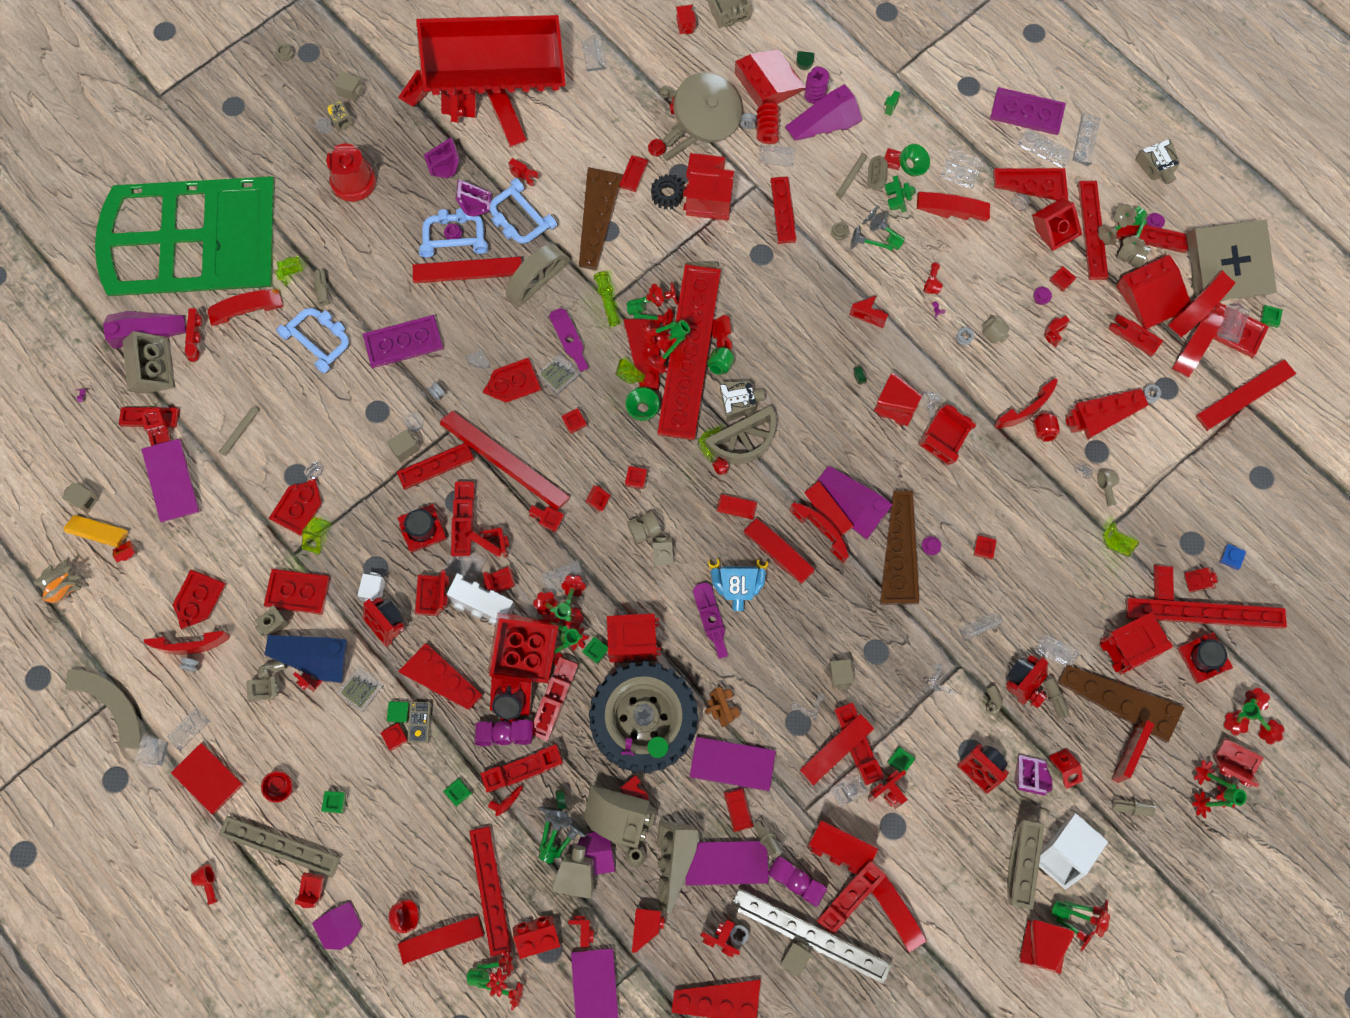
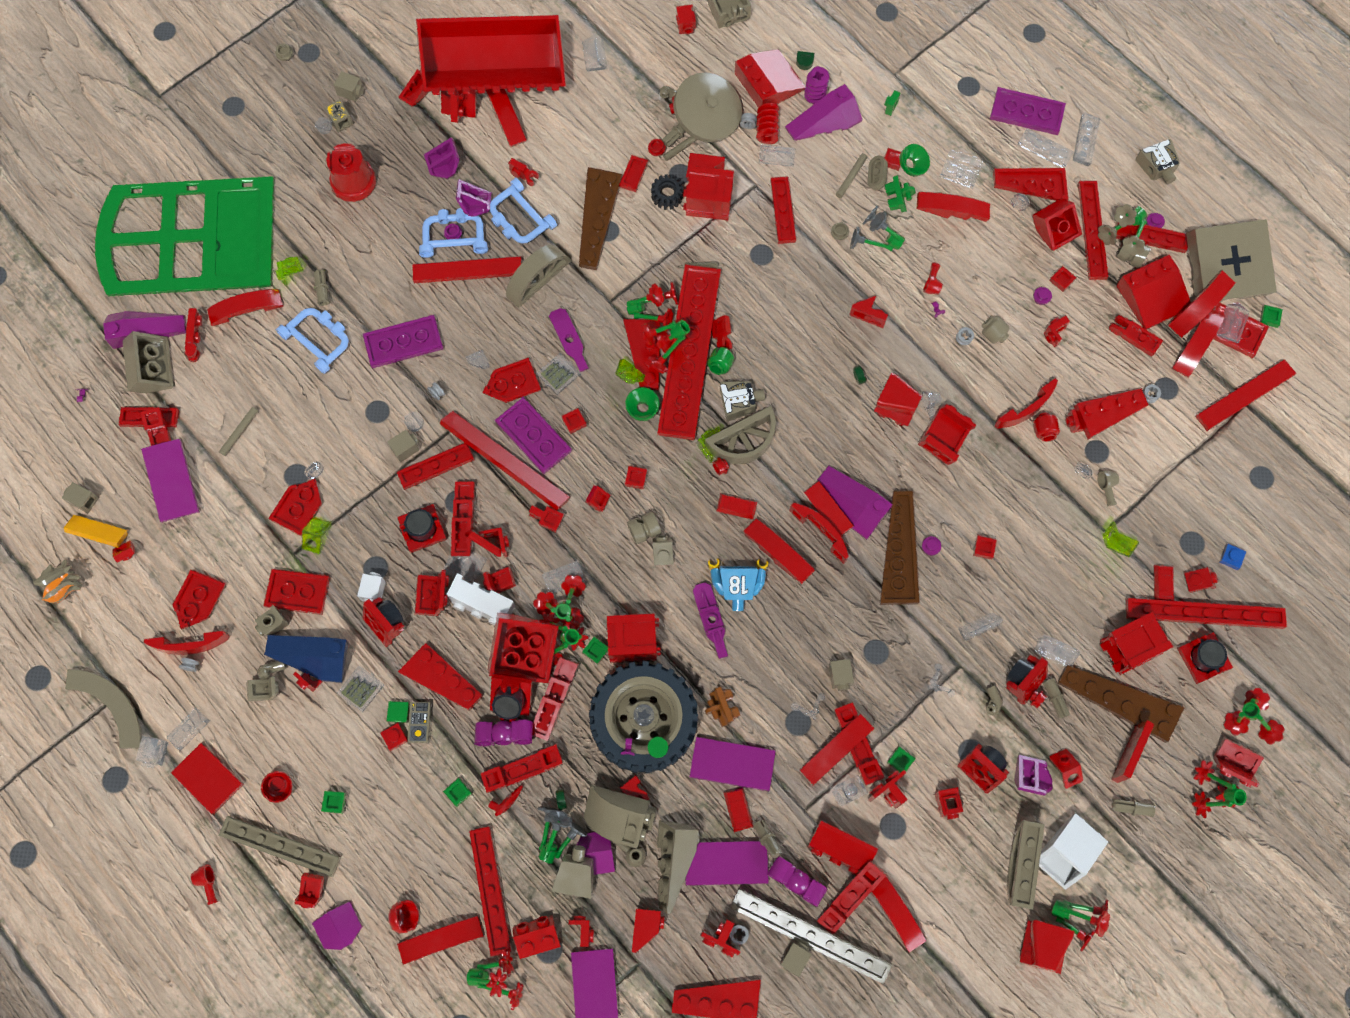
clear neon green pin [593,271,620,327] -> none
none -> magenta tile [495,397,572,475]
none -> red window [935,787,964,820]

